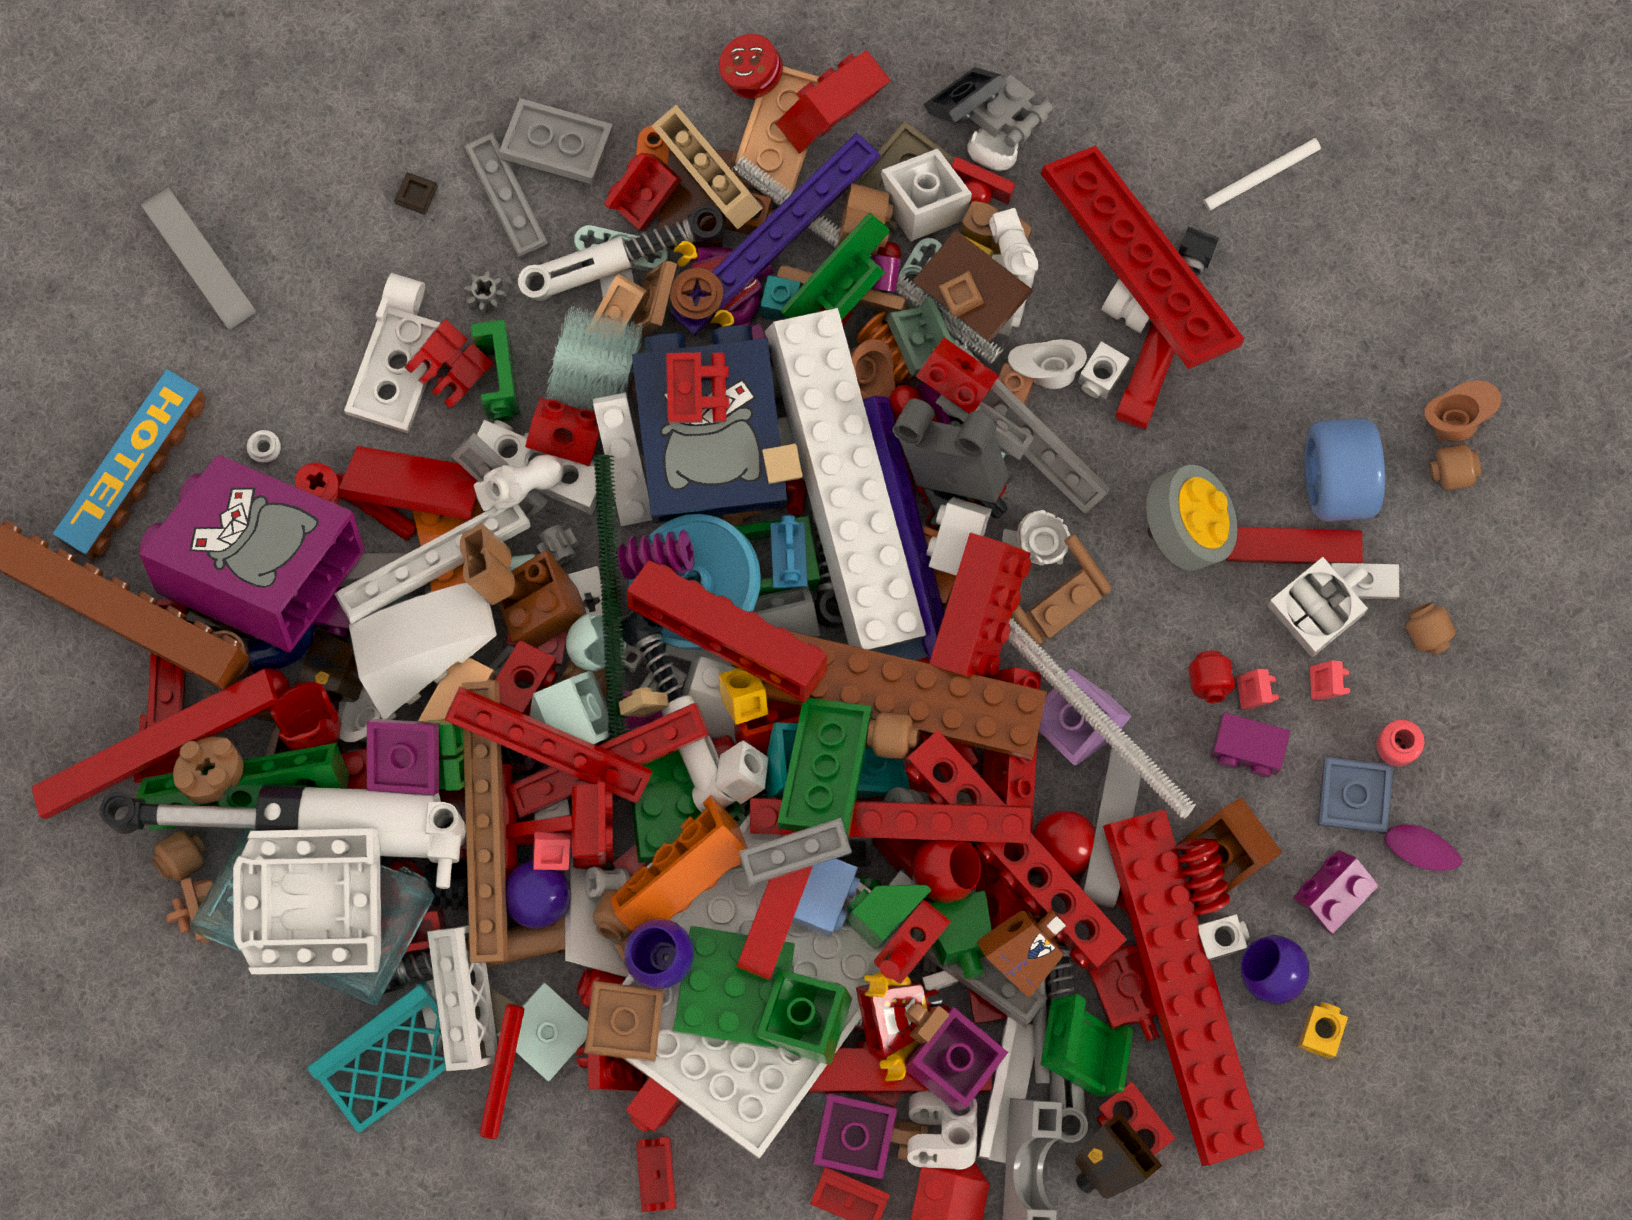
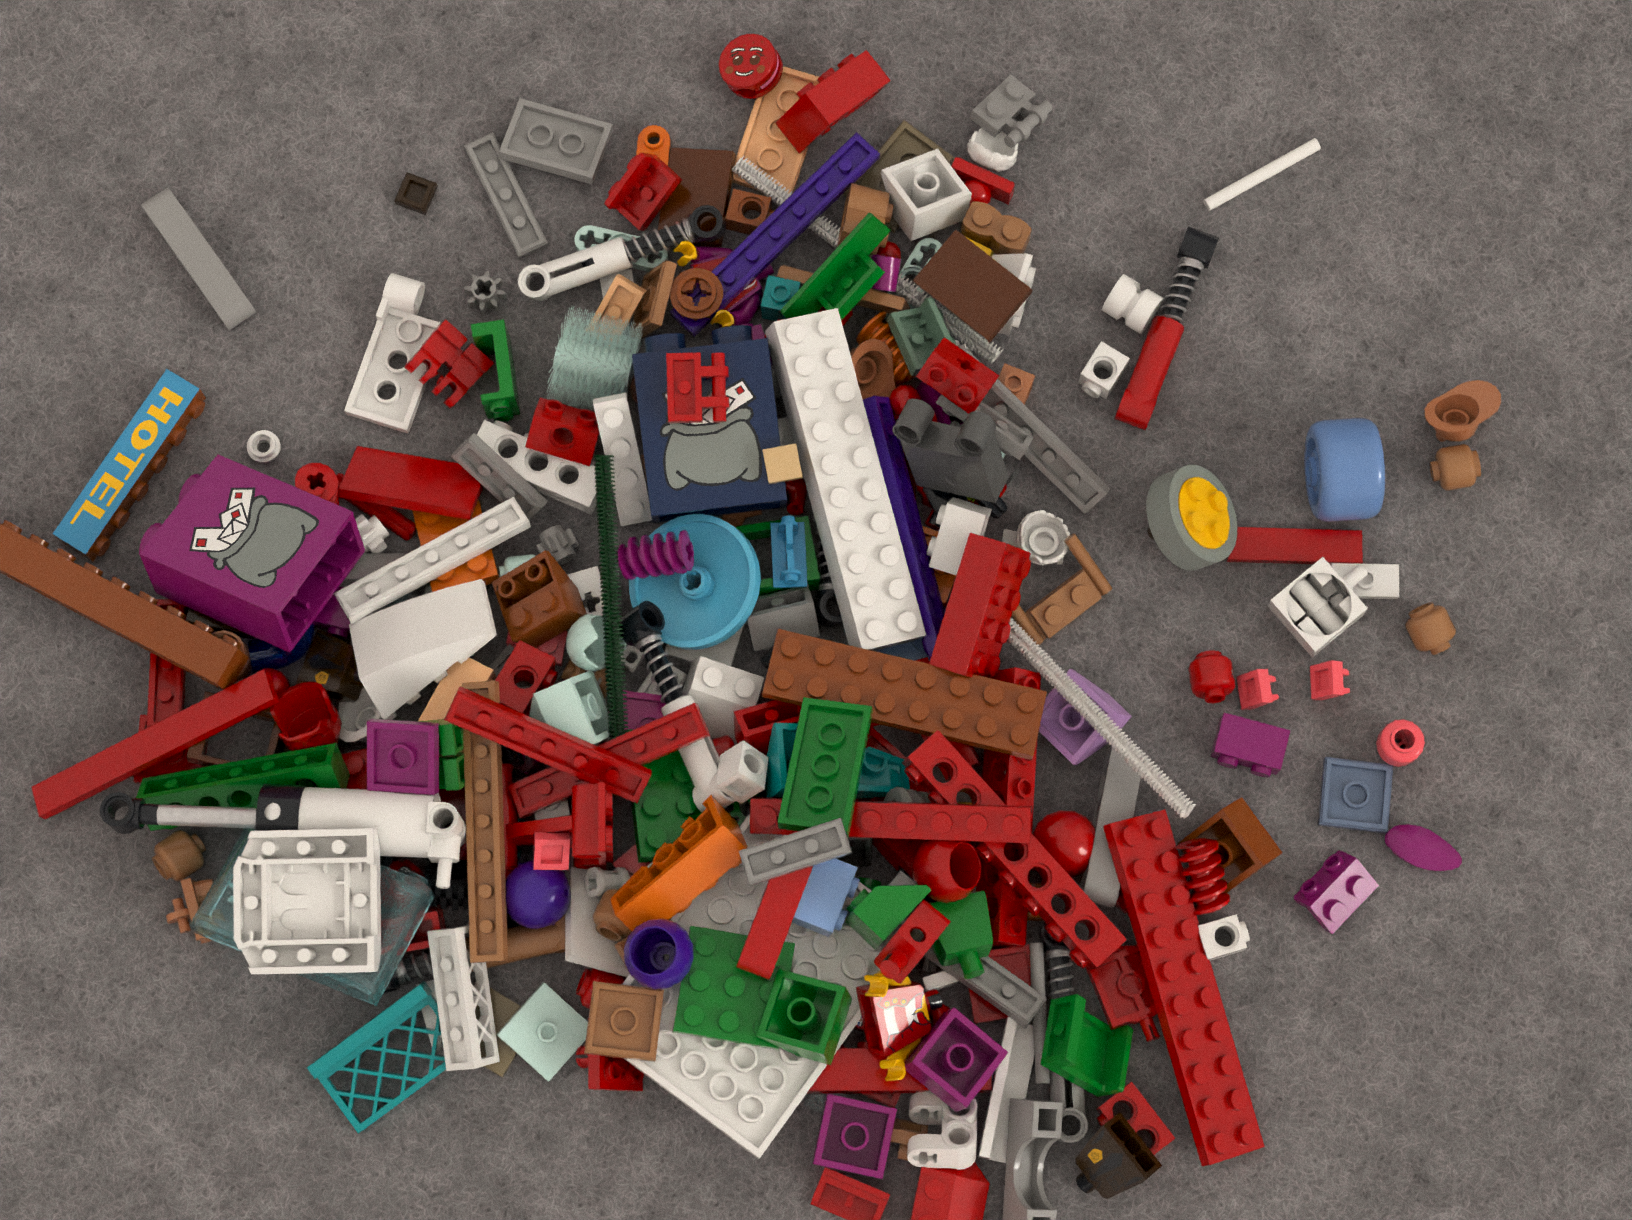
medium nougat plate [173,737,244,804] -> none
medium nougat brick [460,523,515,605] -> none
white animal [474,454,564,511] -> none
red axle [479,1003,525,1139] -> none
tan plate [619,687,669,717] -> none
red brick [626,1077,682,1132] -> none
red brick [627,560,827,703] -> none
red hinge [636,1137,677,1212] -> none
tan brick [652,105,763,230] -> none
yellow brick [718,668,768,725] -> none
medium nougat head [867,712,919,759] -> none
medium nougat tile [904,1003,950,1044] -> none
black plate [924,67,1006,123] -> none
medium nougat tile [939,271,984,318] -> none
dark orange torso [977,910,1066,998] -> none
white piece [989,208,1038,275] -> none
white piece [1008,339,1087,389] -> none
red plate [1040,145,1245,369] -> none
dark purple helmet [1241,935,1309,1005] -> none
yellow brick [1297,1002,1348,1059] -> none
none -> white gear [355,514,390,554]

